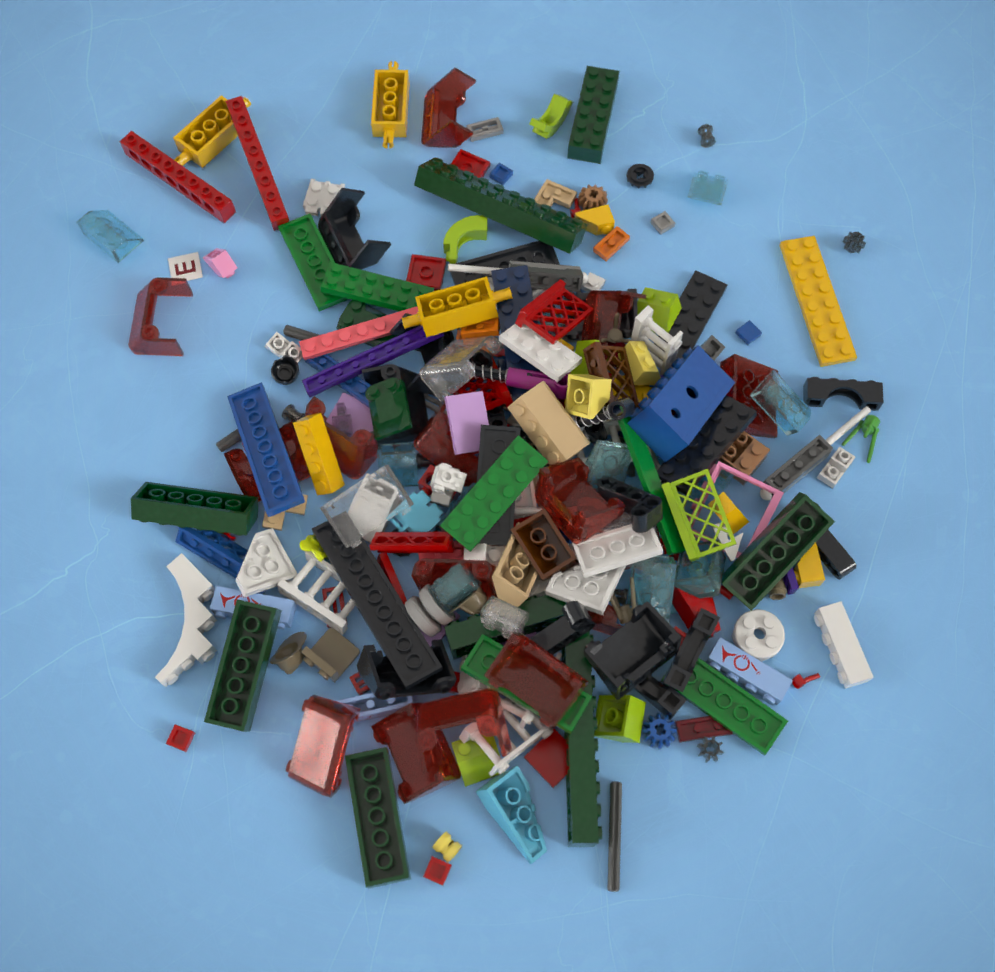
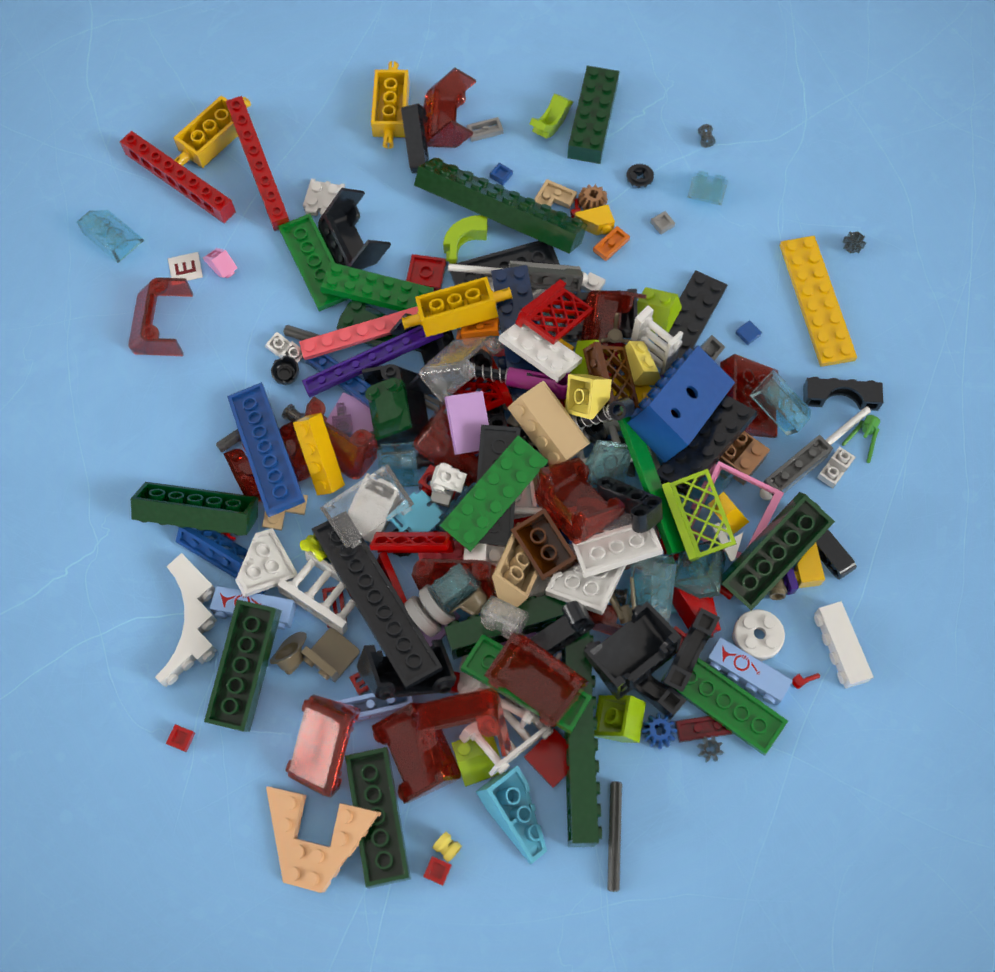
red tile [451,149,490,178] -> none
none -> light nougat wing [266,786,381,893]
none -> black beam [401,103,429,174]

